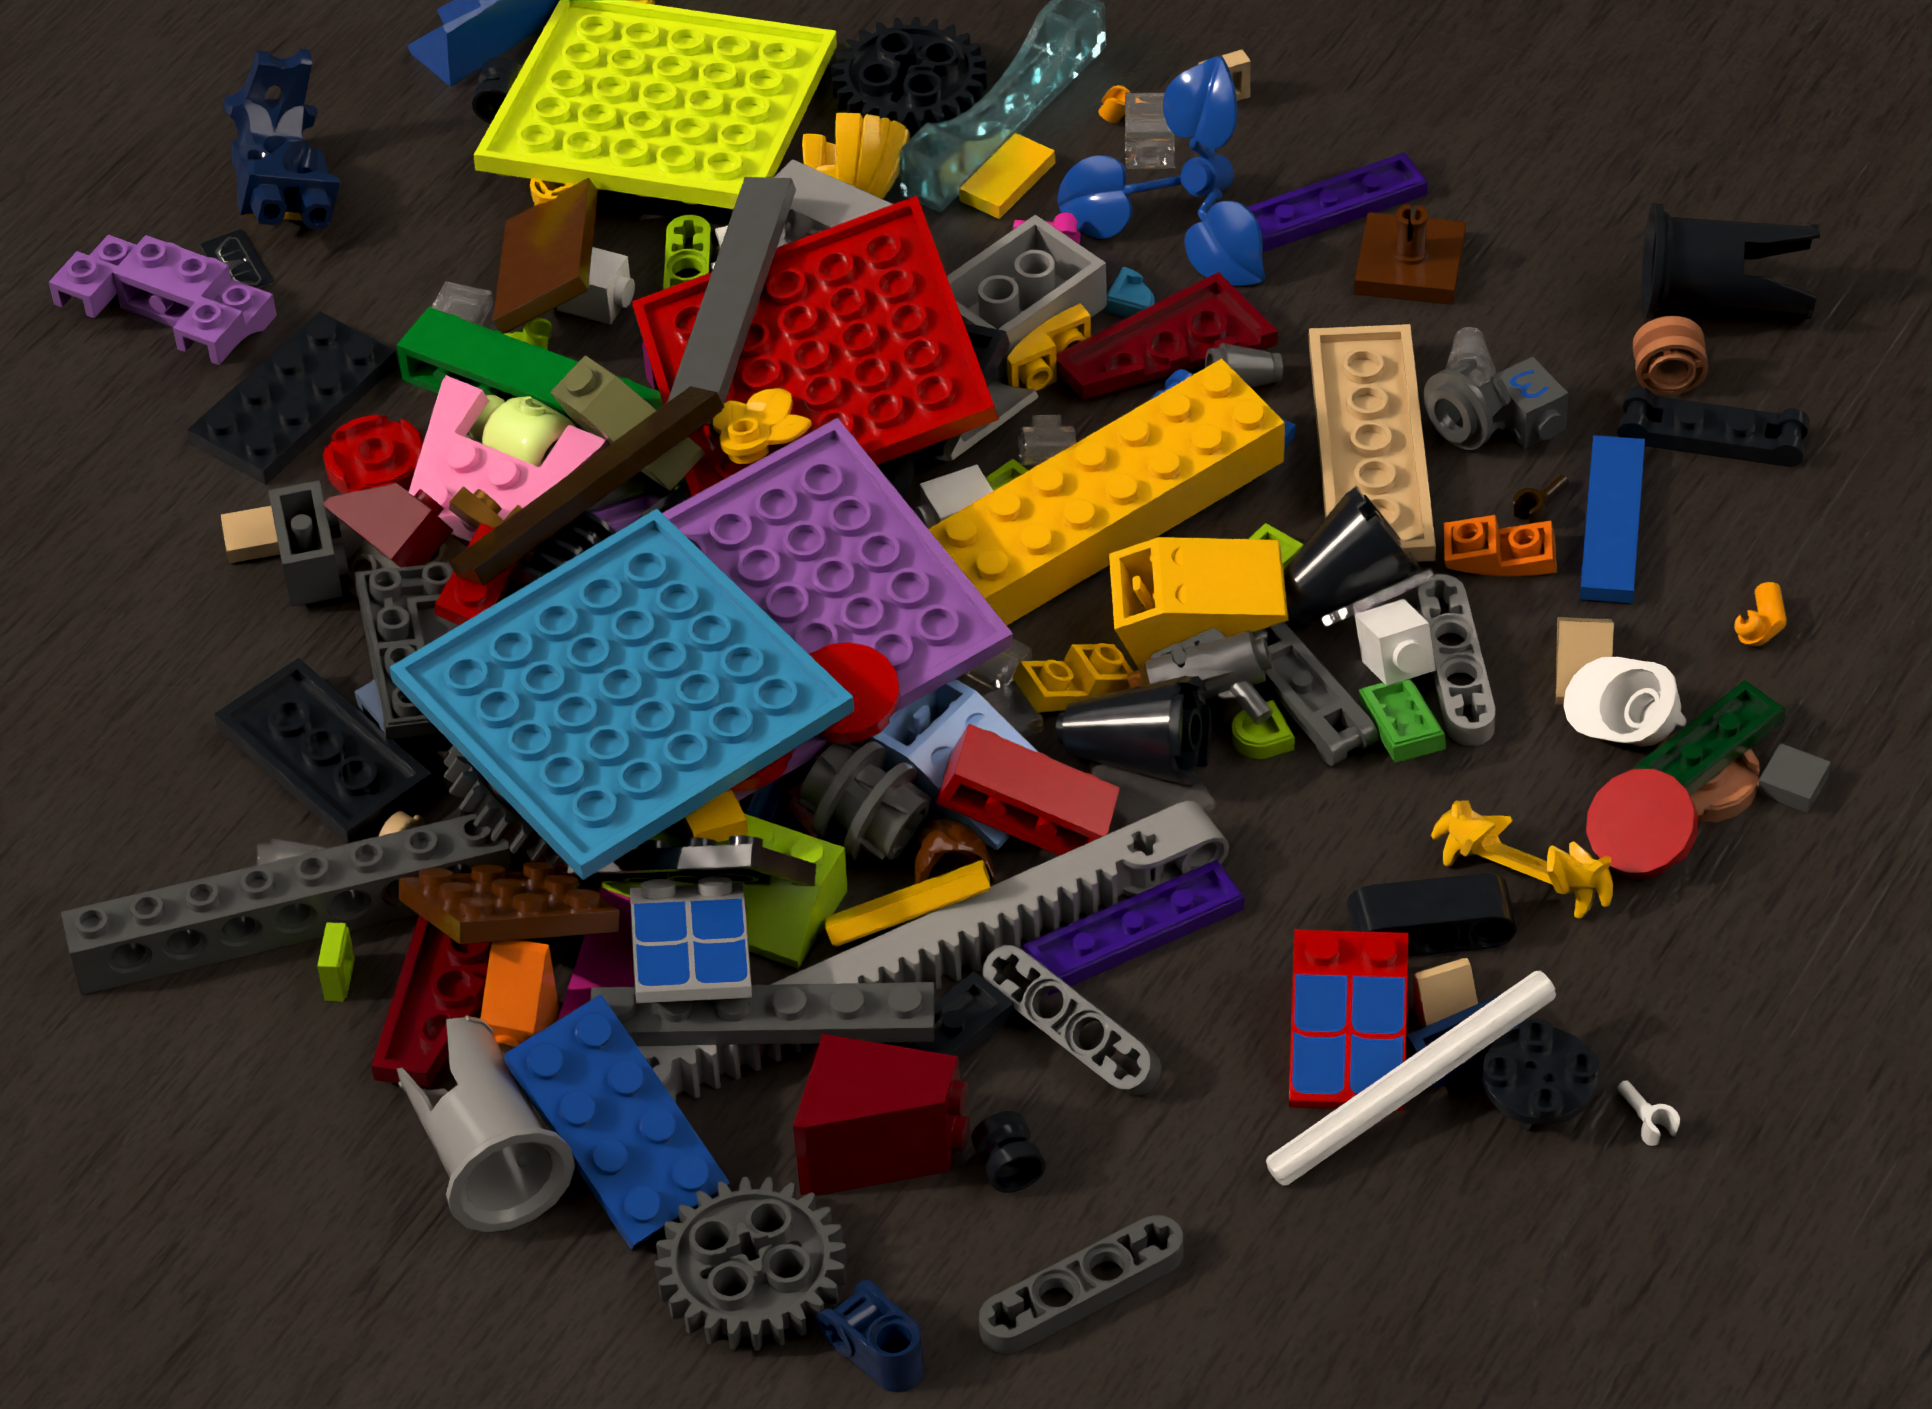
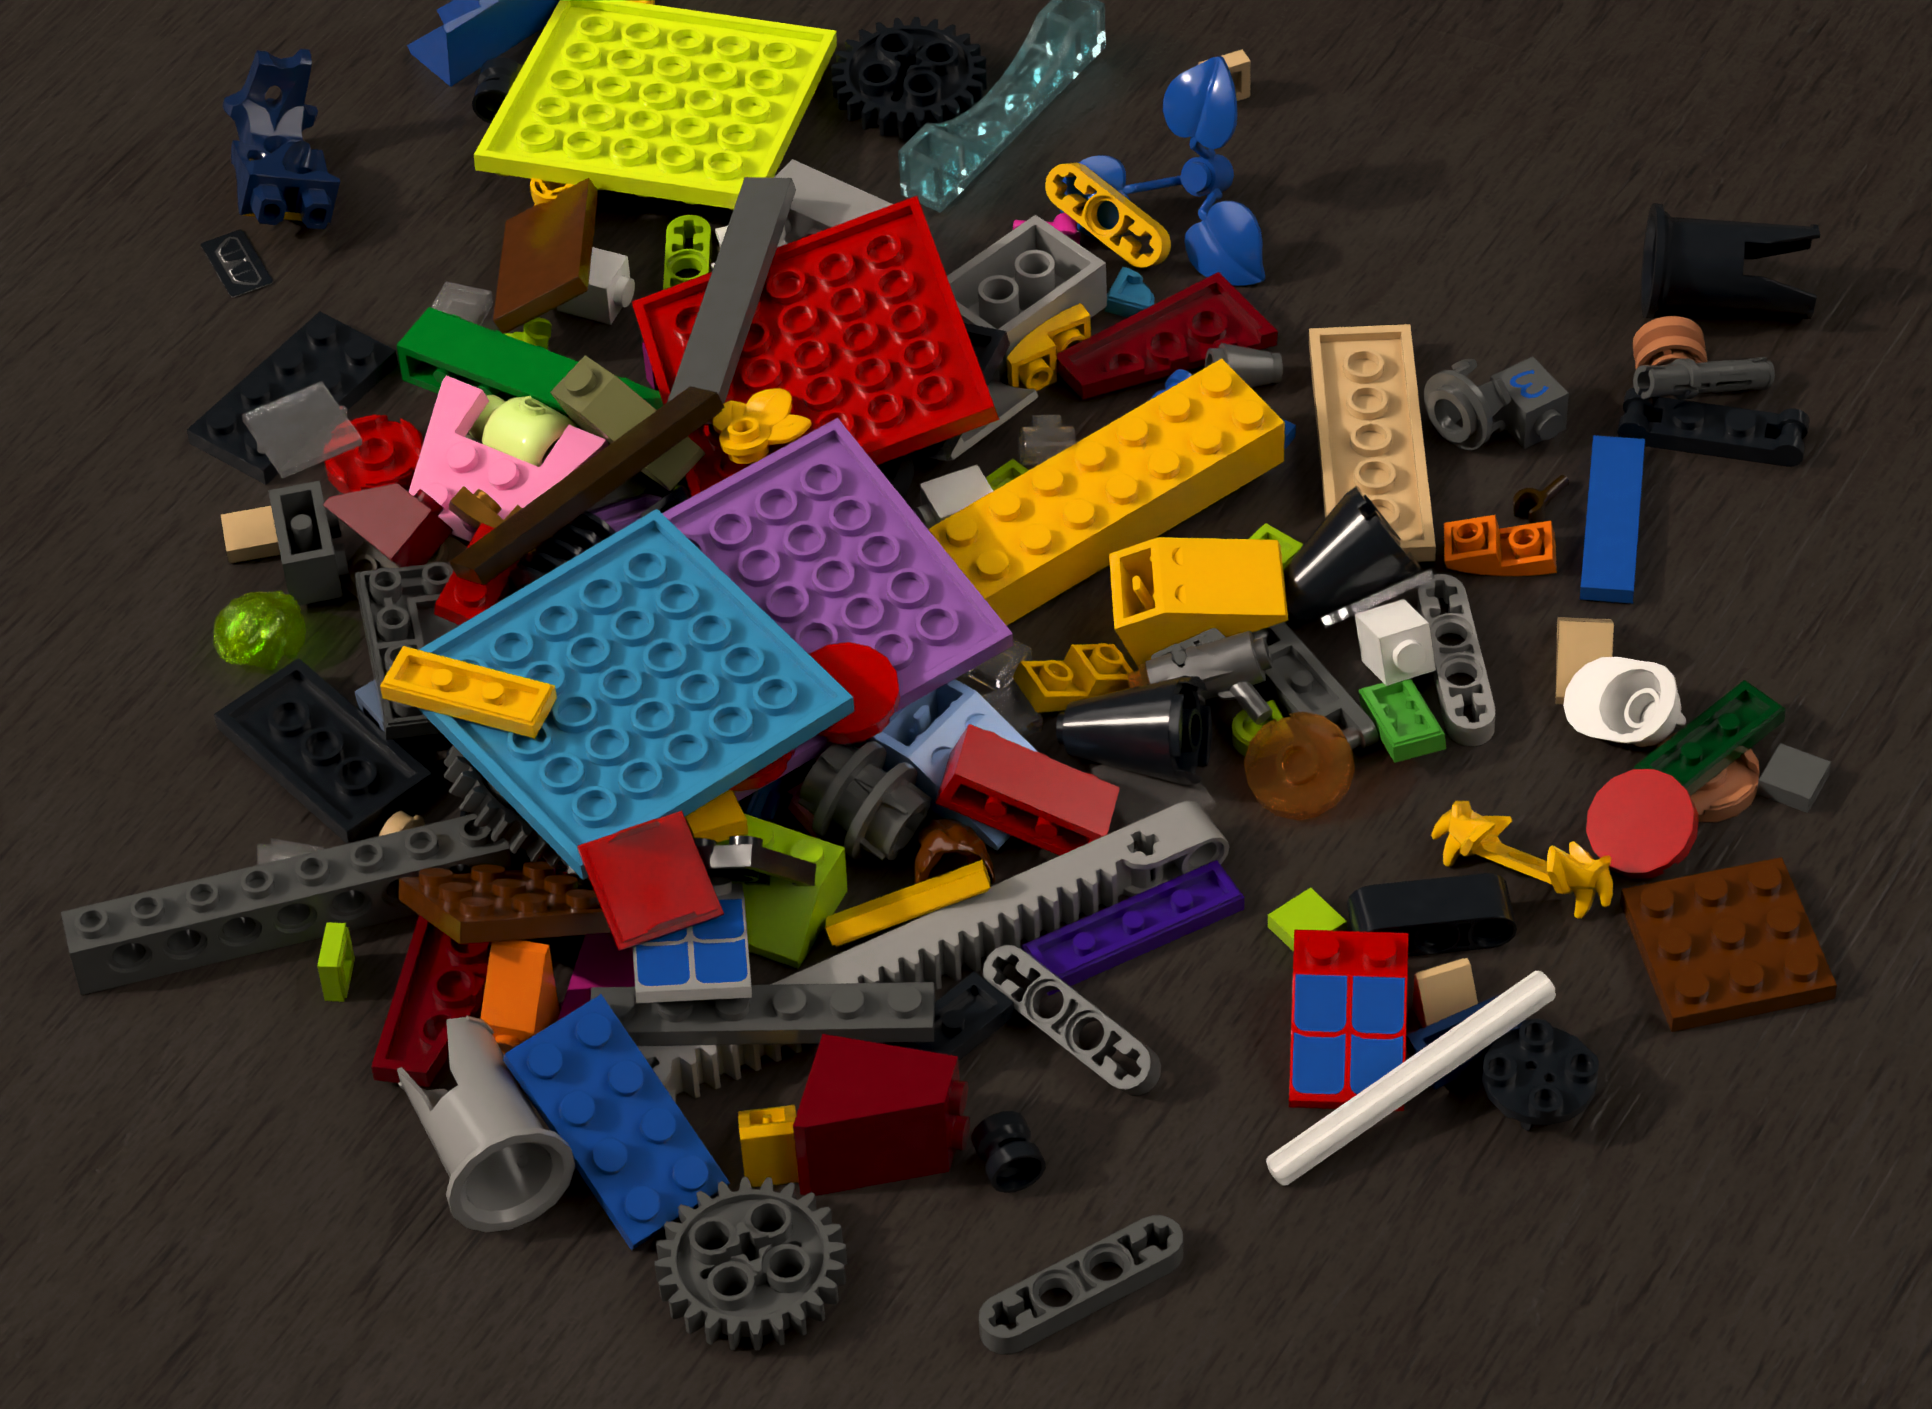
medium lavender bracket [49,235,277,365] -> none
yellow hair [802,113,910,199] -> none
dark blue piece [816,1279,925,1392] -> none
yellow tile [959,133,1056,219] -> none
light orange hand [1098,85,1167,124] -> none
clear brick [1125,93,1175,169] -> none
dark purple tile [1248,152,1428,252] -> none
reddish brown tile [1354,204,1466,305] -> none
clear cone [1445,327,1496,386] -> none
white hand [1617,1080,1680,1146] -> none
light orange arm [1734,582,1787,647] -> none
none -> clear neon green hair [213,590,306,671]
none -> clear piece [242,381,362,478]
none -> yellow tile [380,646,557,739]
none -> red piece [577,811,724,951]
none -> yellow slope [738,1105,799,1187]
none -> yellow beam [1045,163,1171,268]
none -> clear orange tile [1244,711,1355,820]
none -> lime tile [1268,887,1347,952]
none -> reddish brown plate [1620,857,1837,1032]
none -> dark grey pin [1633,357,1775,400]

